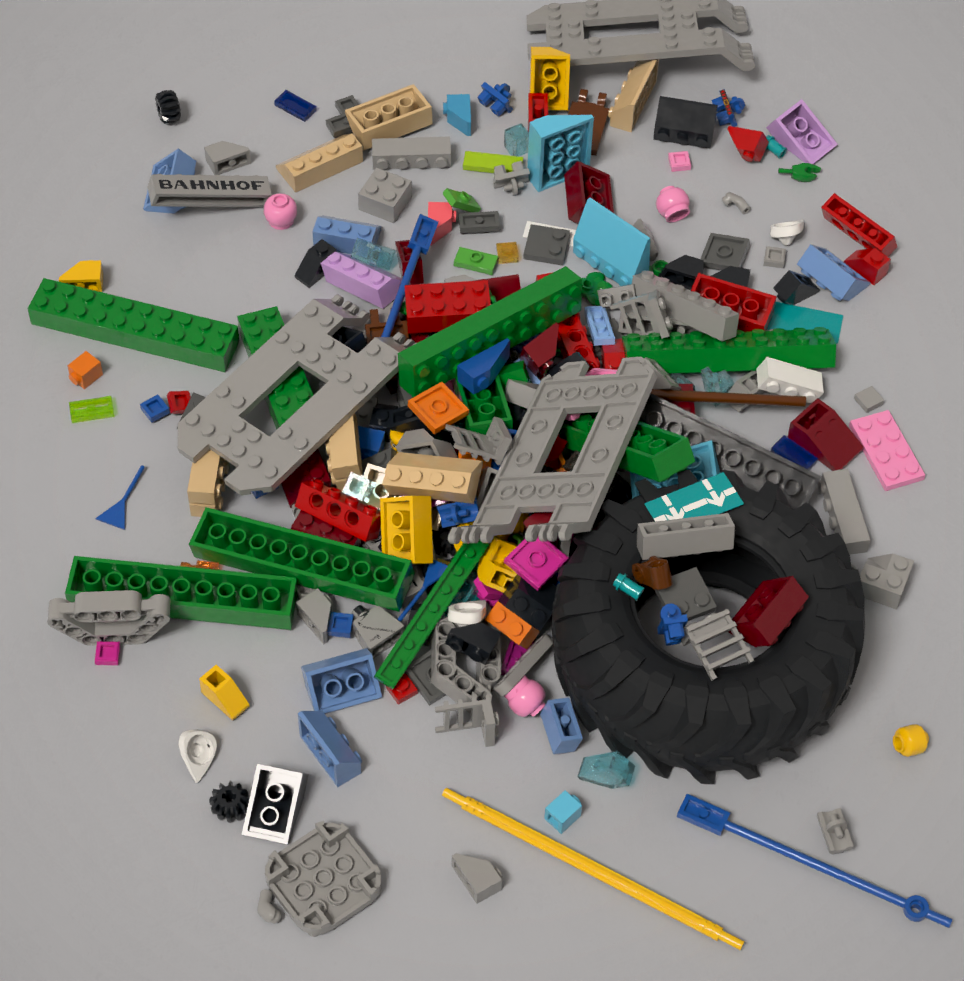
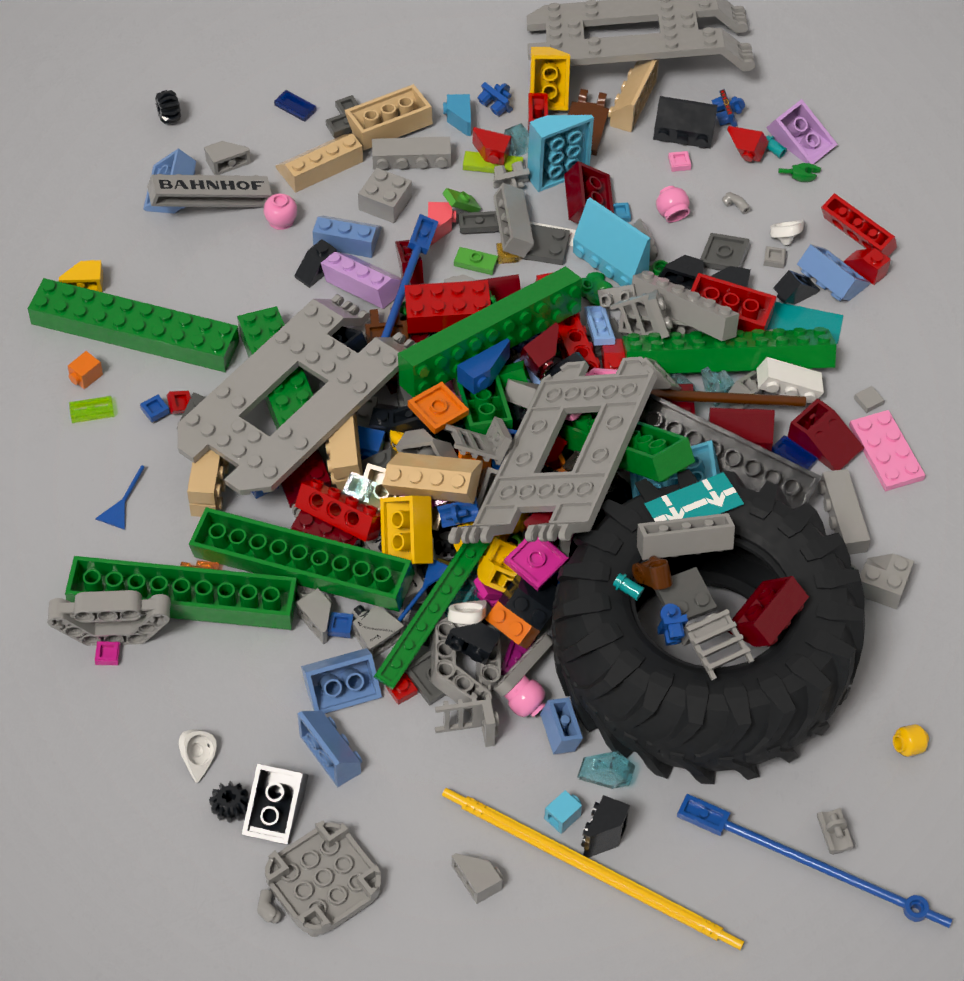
yellow slope [199,665,250,721] -> none
clear light blue slope [350,238,396,270] -> none
none -> red slope [472,127,511,165]
none -> light grey brick [493,183,534,258]
none -> black slope [581,795,630,858]
none -> dark azure tile [613,202,631,222]
none -> dark red slope [708,408,775,451]

